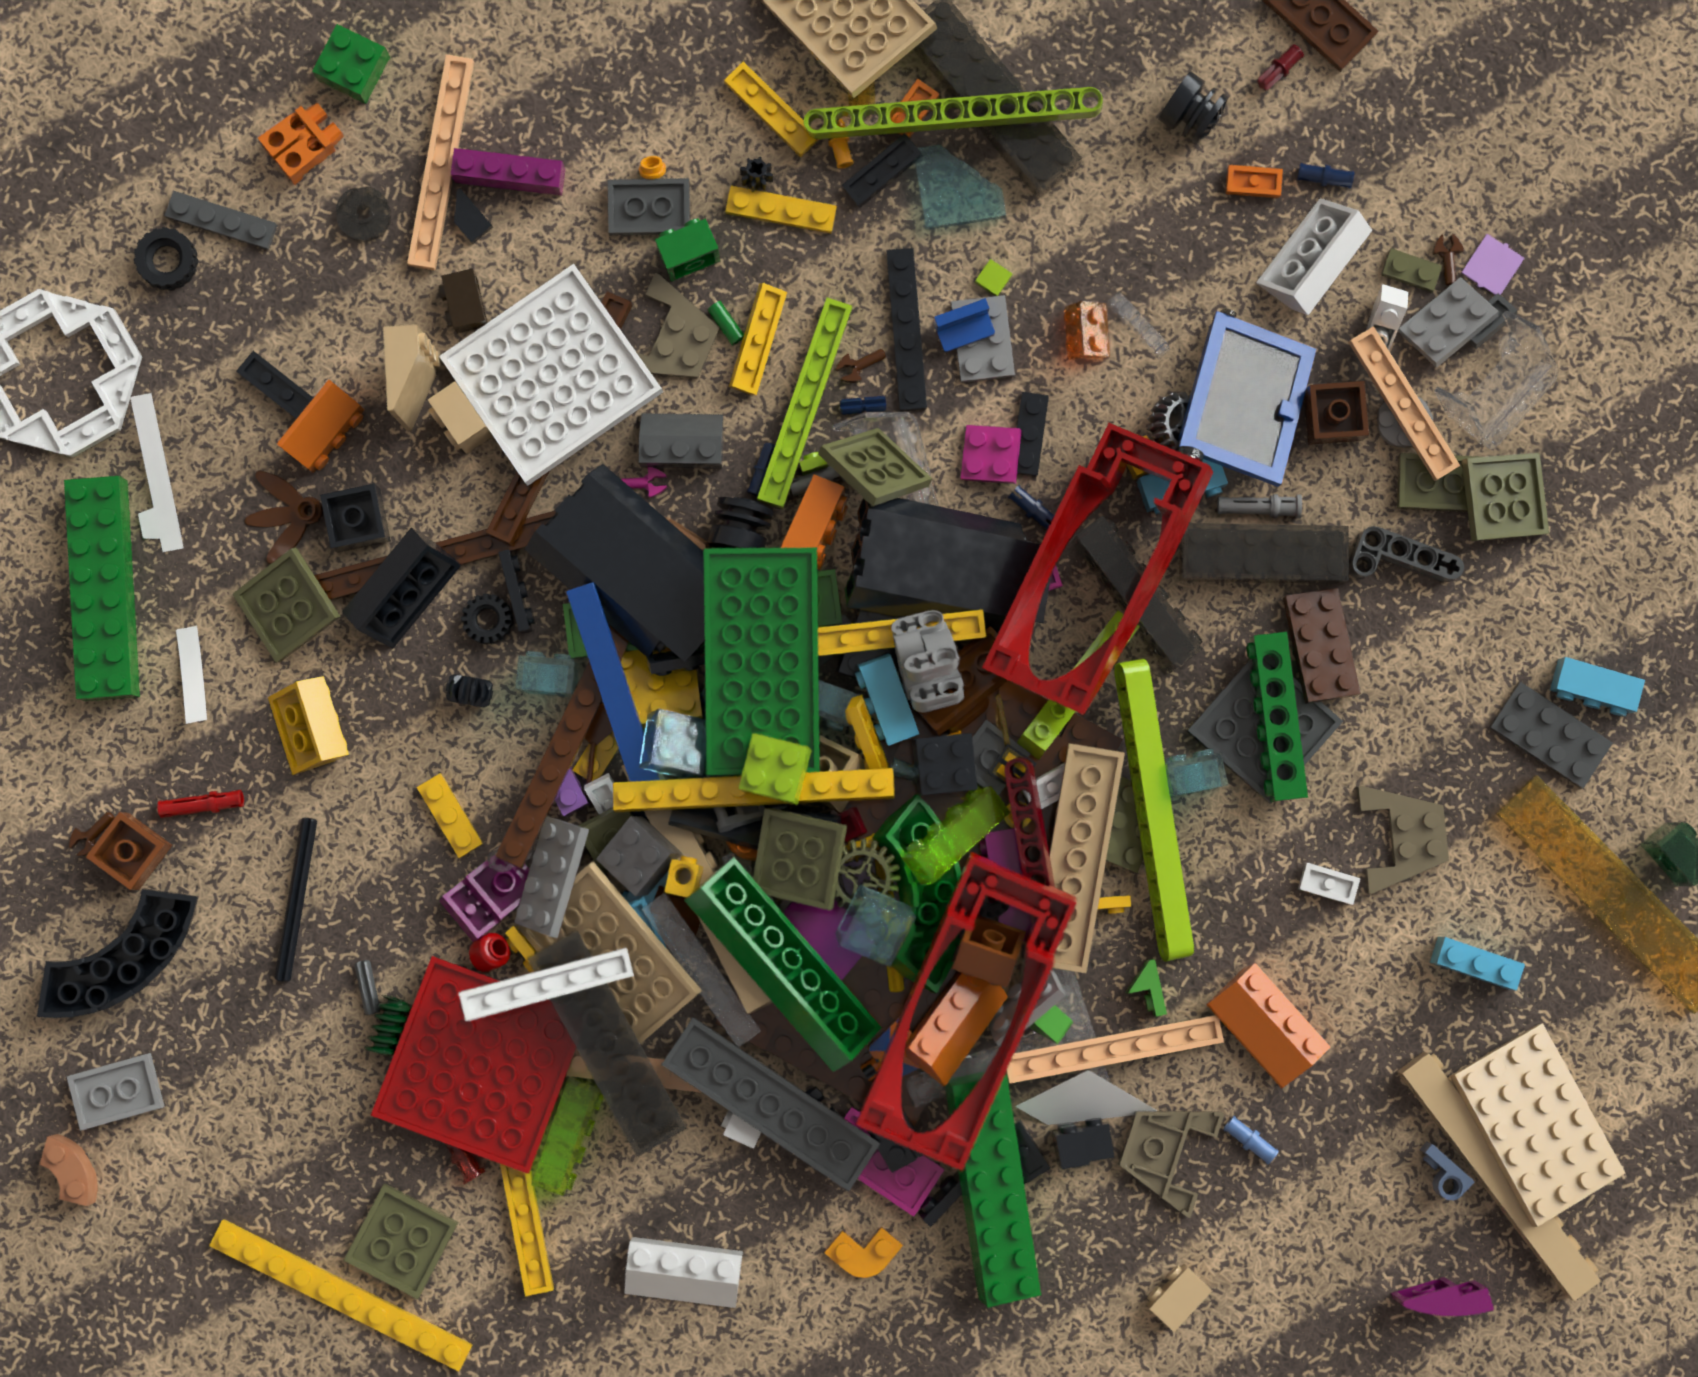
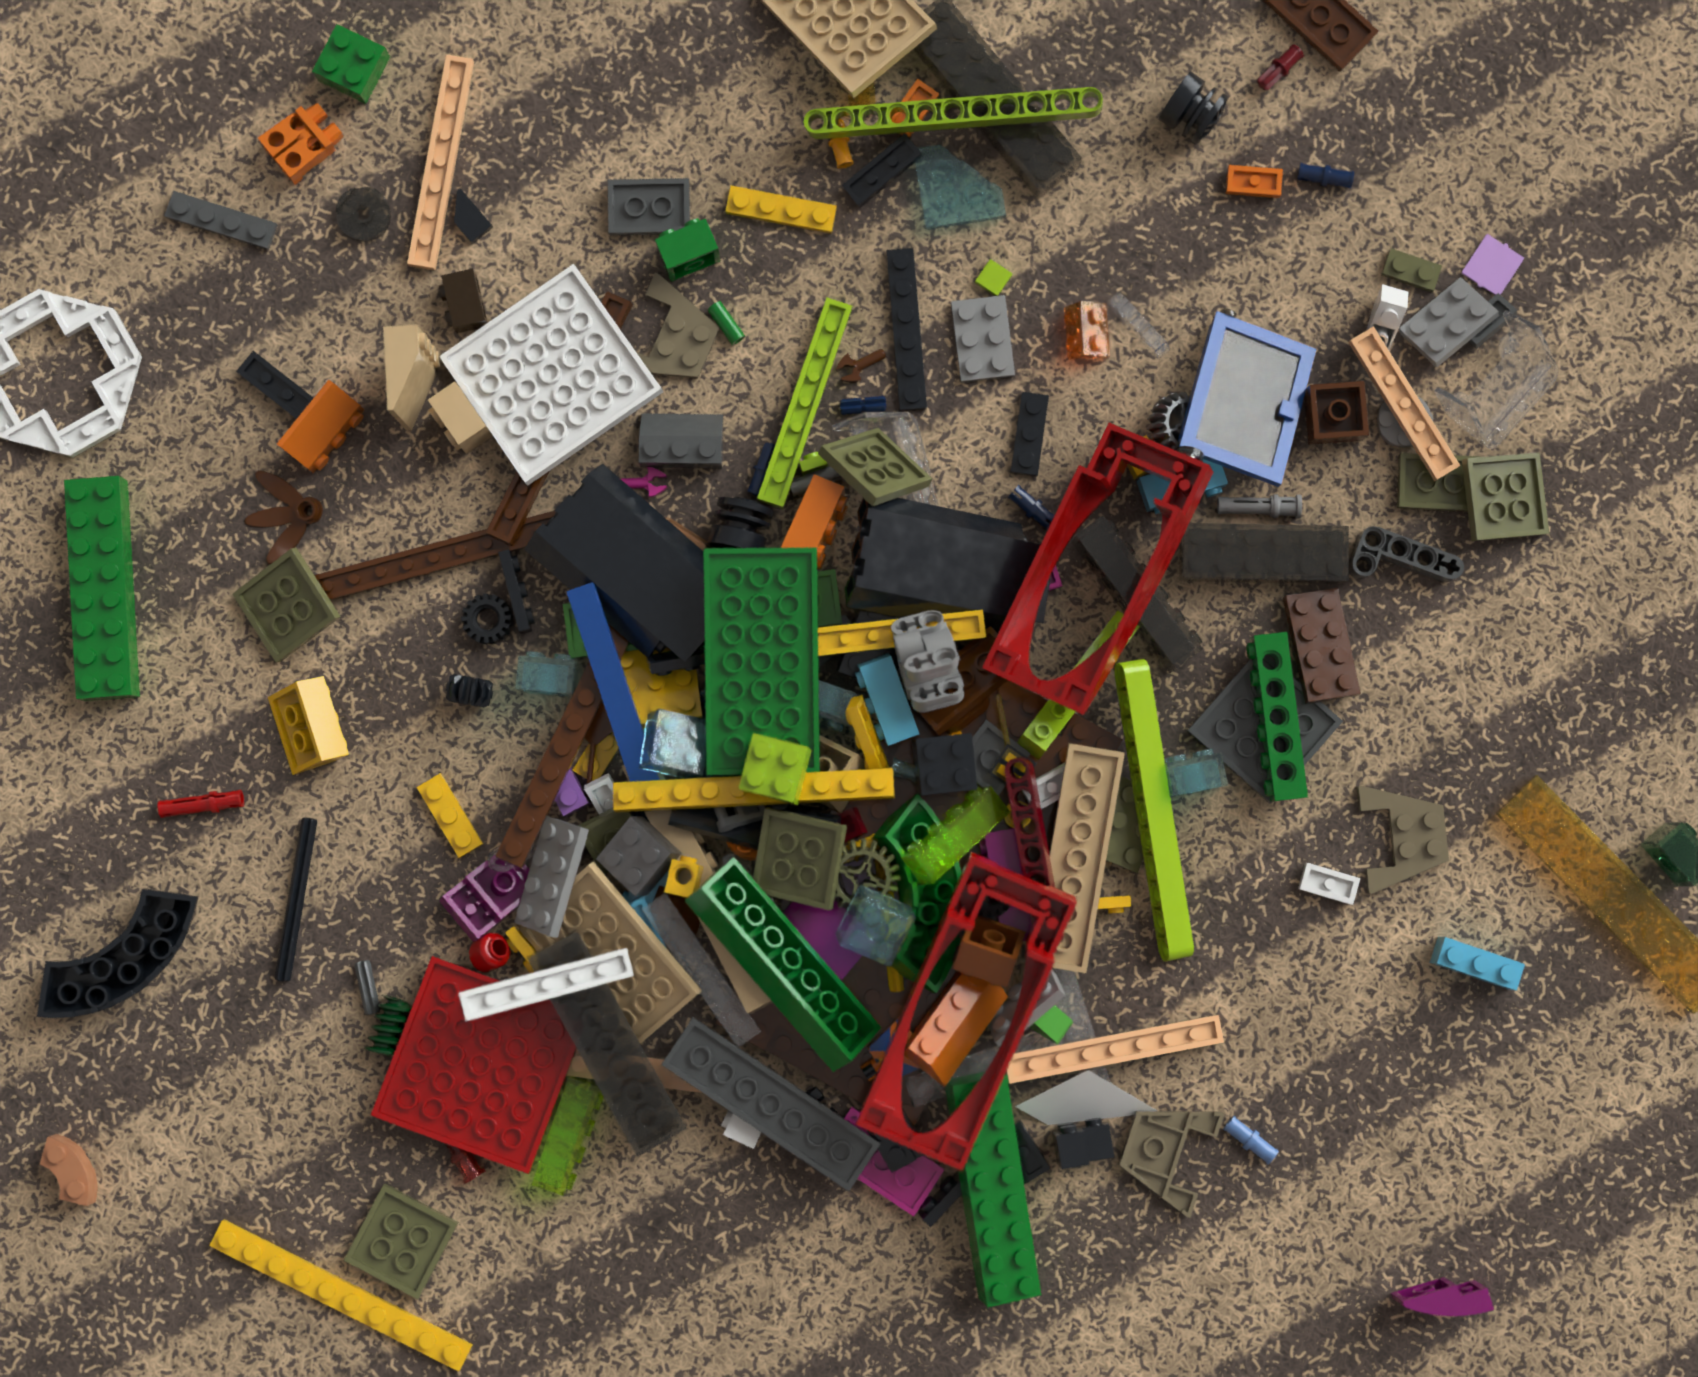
light grey plate [67,1053,165,1131] -> none
reddish brown bar [69,812,115,856] -> none
dark orange brick [86,812,173,890] -> none
white sticker [130,393,207,724] -> none
black tyre [133,227,198,291] -> none
black brick [320,483,391,553] -> none
black slope [342,527,462,649] -> none
magenta brick [451,148,566,196] -> none
yellow plate [500,1164,554,1296] -> none
white slope [625,1237,743,1308] -> none
light orange plate [639,156,666,179] -> none
yellow plate [724,62,819,158] -> none
yellow plate [729,283,787,396] -> none
black gear [740,157,773,193] -> none
light orange plate [824,1226,903,1278] -> none
blue panel [933,298,995,352] -> none
dark pink plate [960,425,1022,484] -> none
bright green slope [1125,959,1167,1017] -> none
tan brick [1146,1264,1212,1332] -> none
orange slope [1206,963,1330,1088] -> none
white slope [1256,198,1372,315] -> none
tan brick [1397,1052,1601,1302] -> none
sand blue plate [1419,1141,1475,1201] -> none
reddish brown bar [1432,233,1464,286] -> none
tan plate [1450,1023,1625,1227] -> none
dark grey plate [1489,682,1613,789] -> none
medium azure brick [1550,657,1645,717] -> none

